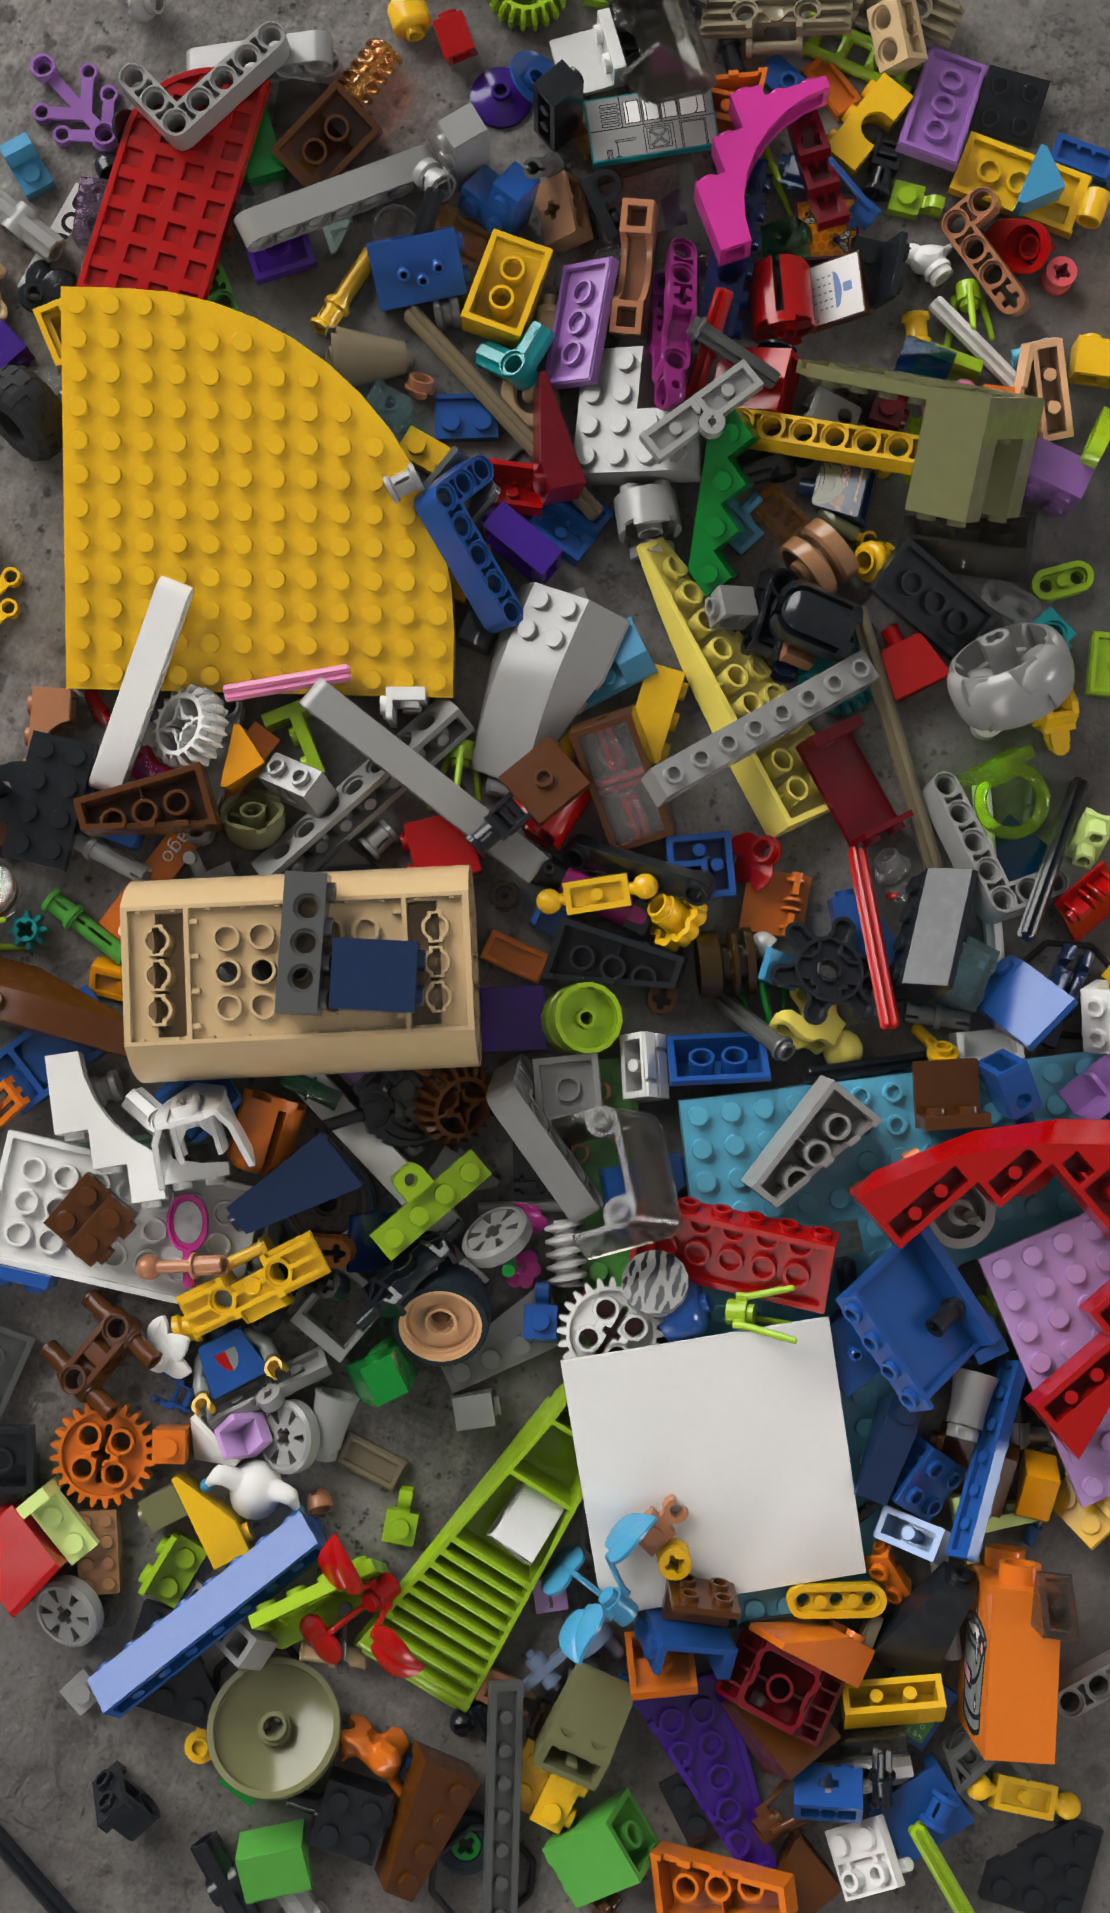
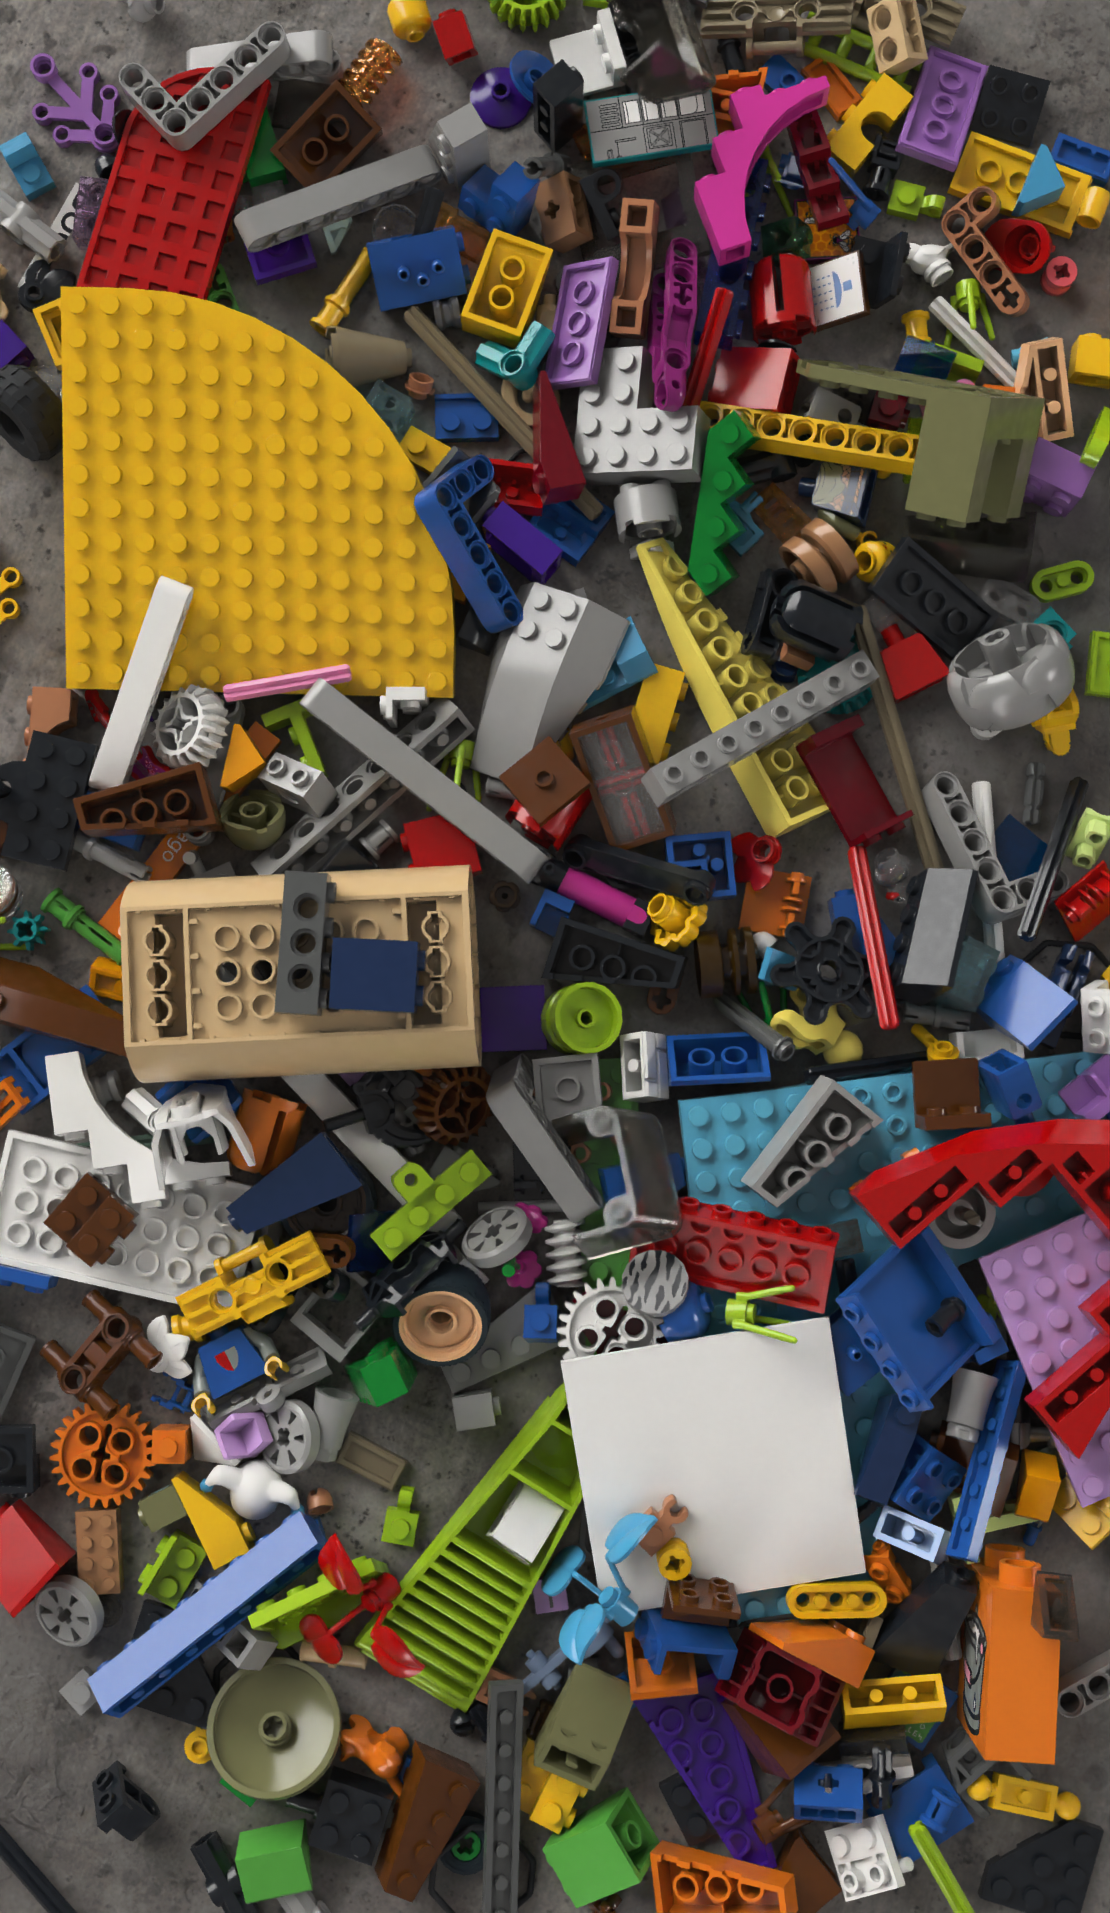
yellowish green bracket [16,1474,101,1566] -> none
nougat pin [135,1252,229,1281] -> none
piece [166,1193,209,1288] -> none
clear green axle [277,1075,343,1111] -> none
dark grey hinge [336,1601,352,1674] -> none
light grey bush [382,462,425,504] -> none
light grey wheel [413,157,456,203] -> none
black connector [464,792,533,859] -> none
orange tile [479,929,549,985] -> none
yellow plate [536,872,659,915] -> none
light grey hinge [639,359,764,464] -> none
dark grey axle [686,316,780,389] -> none
light grey brick [704,585,759,630] -> none
clear neon green tile [956,744,1050,839] -> none

